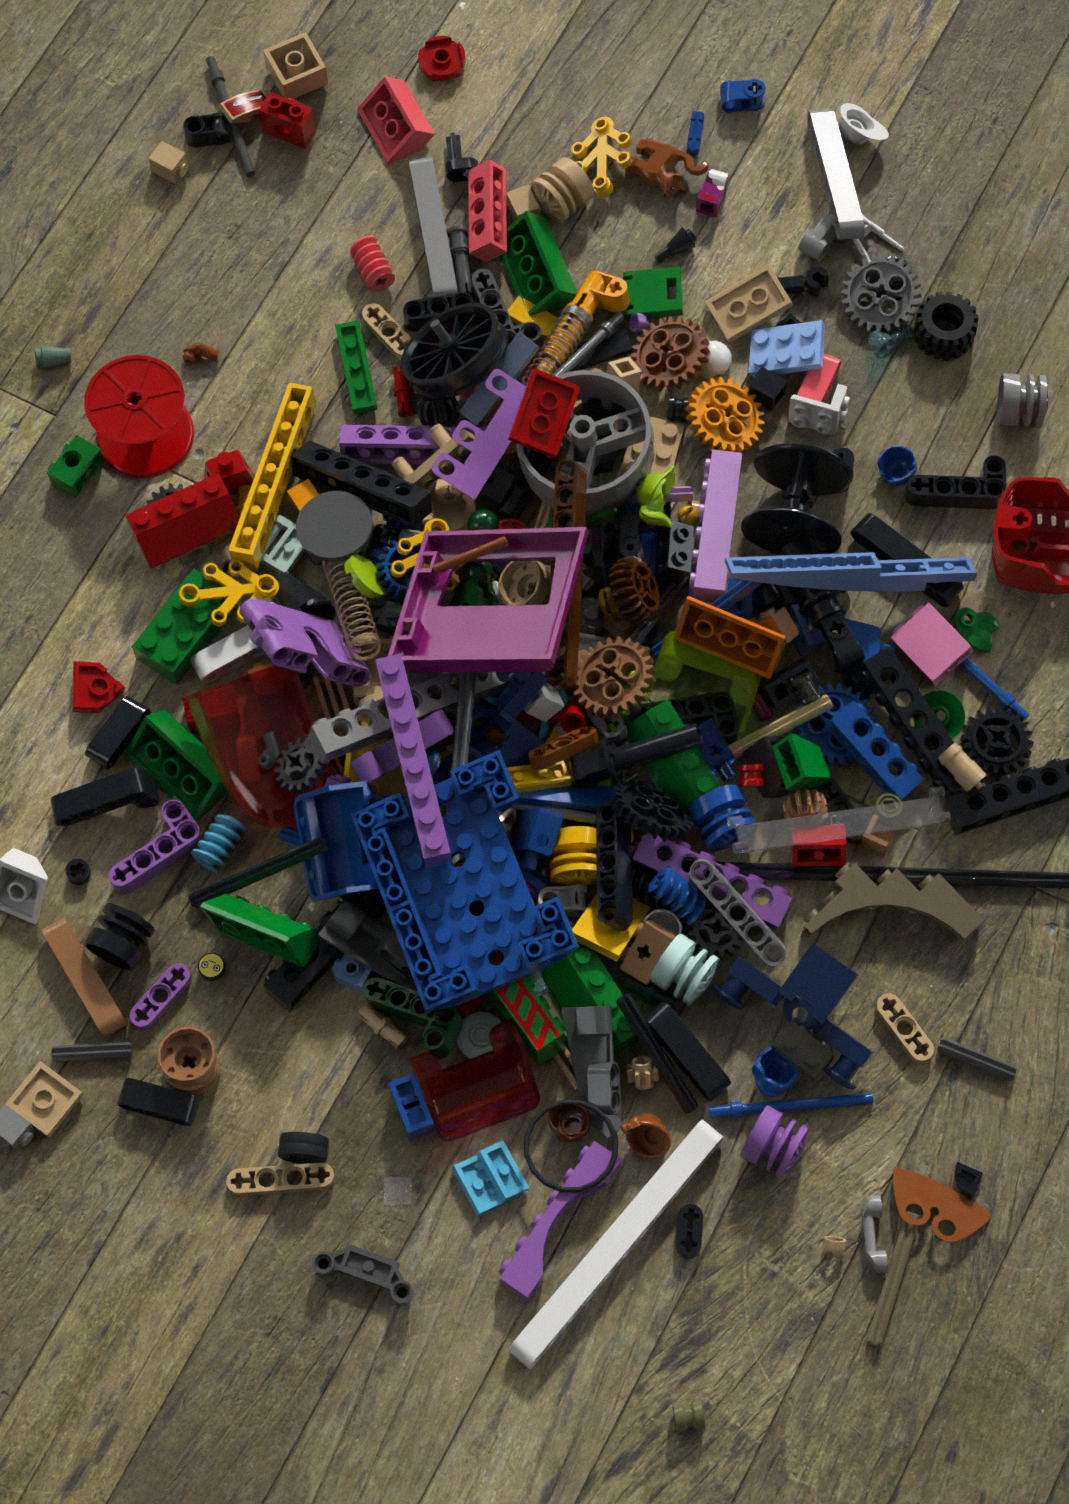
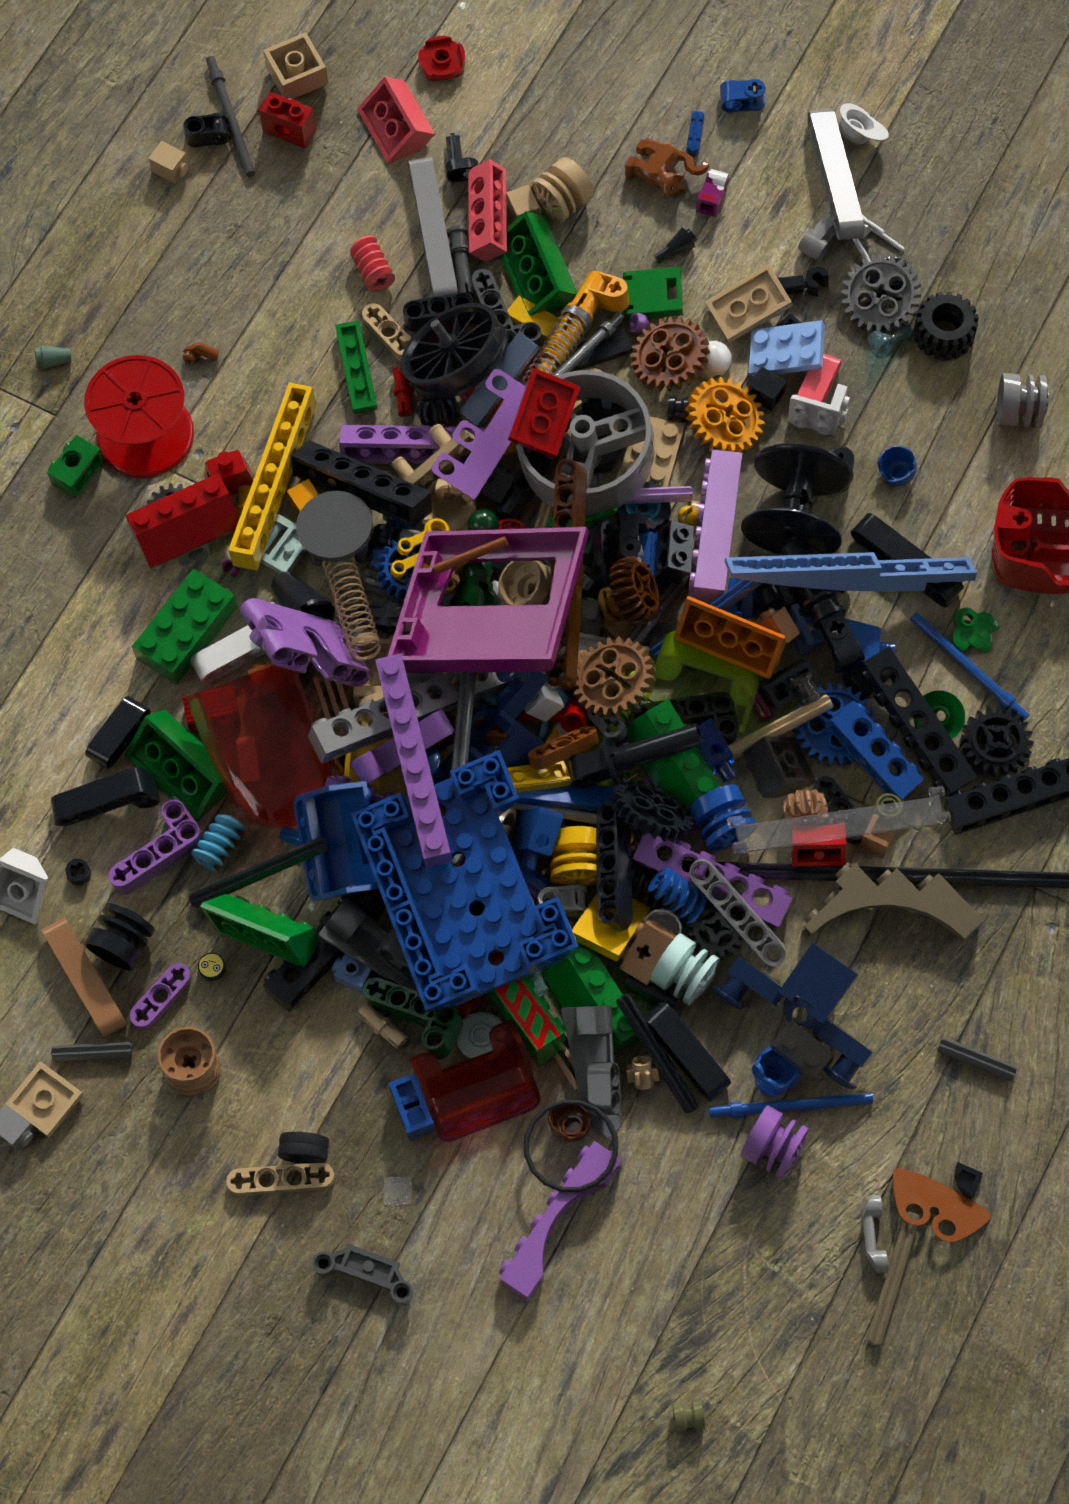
red plate [72,661,125,713] -> none
black beam [117,1078,200,1126] -> none
yellow plant [179,560,279,627] -> none
slope [219,89,267,123] -> none
dark grey arm [257,731,281,770] -> none
dark grey gear [275,737,330,795] -> none
lime tile [344,554,388,600] -> none
medium azure slope [451,1140,529,1217] -> none
white beam [508,1119,724,1369] -> none
yellow plant [571,117,632,198] -> none
tan brick [607,356,642,393] -> none
dark orange hat [620,1112,671,1159] -> none
lime hair [636,465,675,528] -> none
black beam [676,1204,703,1259] -> none
red wheel [737,764,764,787] -> none
green torso [772,733,832,791] -> none
tan hinge [823,1236,846,1258] -> none
tan beam [876,993,934,1064] -> none
bright pink brick [891,603,974,686] -> none
black beam [904,455,1006,509] -> none
tan piece [938,742,987,792] -> none

